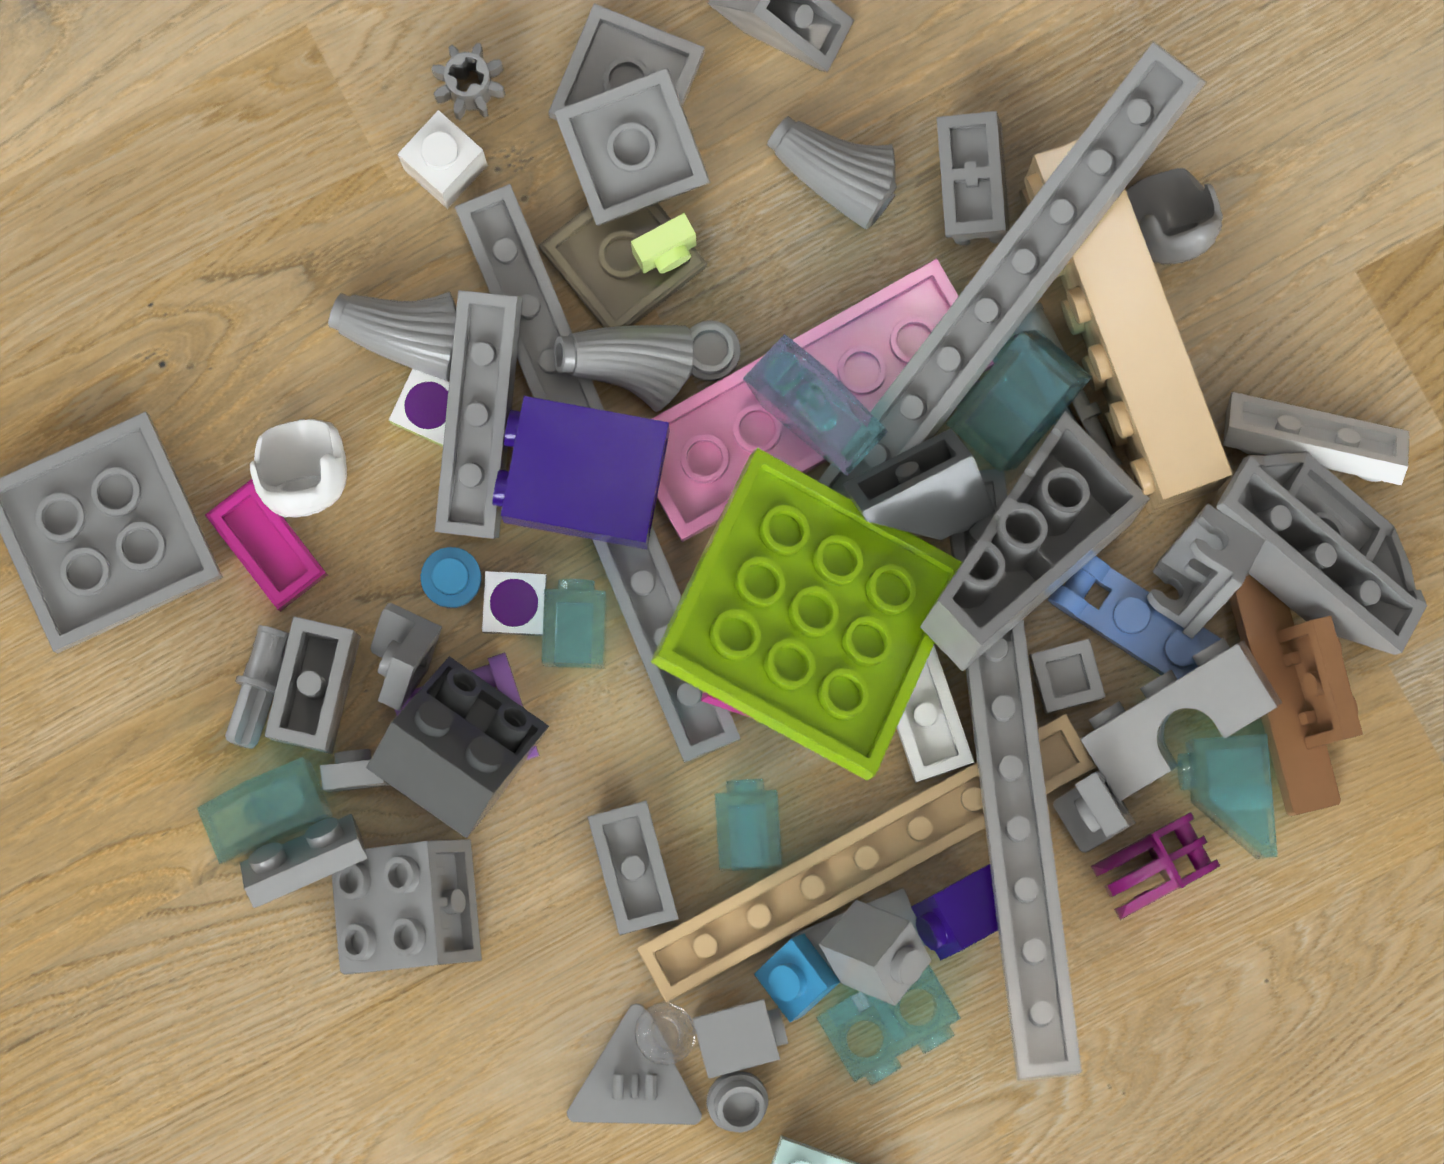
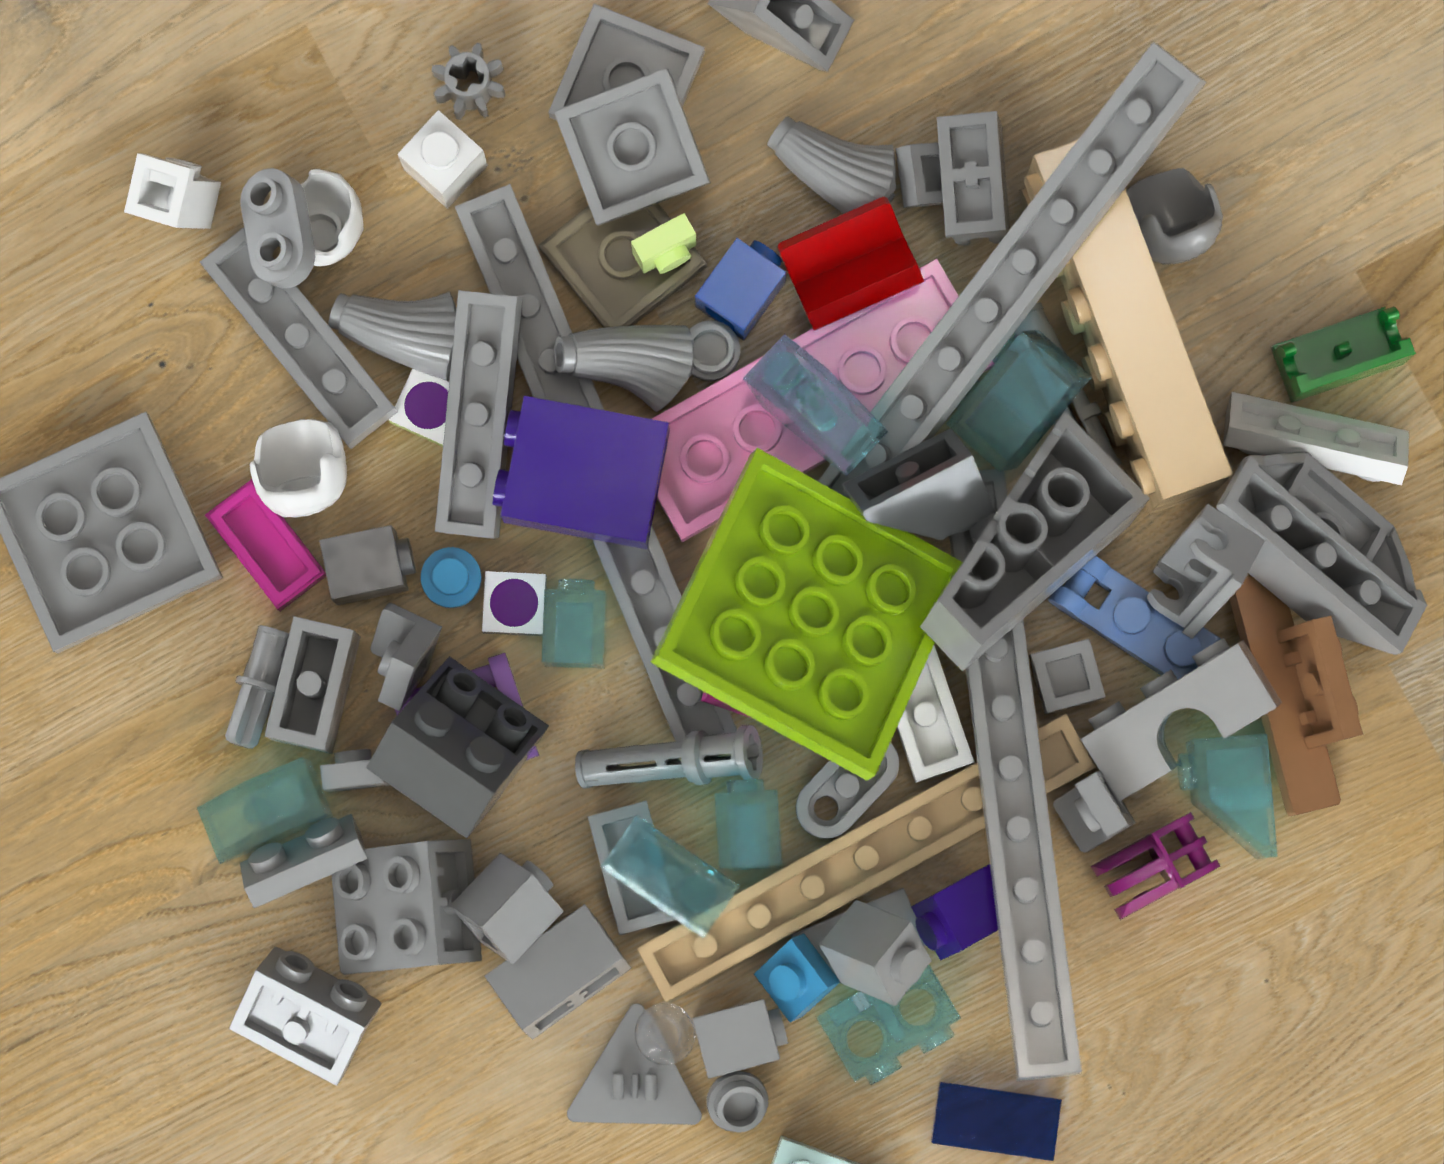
none -> white brick [124,153,221,229]
none -> light grey plate [200,227,397,450]
none -> bracket [229,947,381,1086]
none -> light grey plate [240,168,315,289]
none -> white hair [279,169,364,266]
none -> flat silver brick [319,525,416,605]
none -> light grey brick [450,853,564,964]
none -> light grey hinge [485,904,631,1040]
none -> light grey pin [575,725,763,789]
none -> clear light blue brick [601,815,740,939]
none -> brick [695,238,786,341]
none -> red panel [777,197,925,331]
none -> light grey plate [796,742,899,839]
none -> light grey plate [896,142,943,208]
none -> clear blue tile [931,1081,1062,1161]
none -> green hinge [1271,306,1416,403]

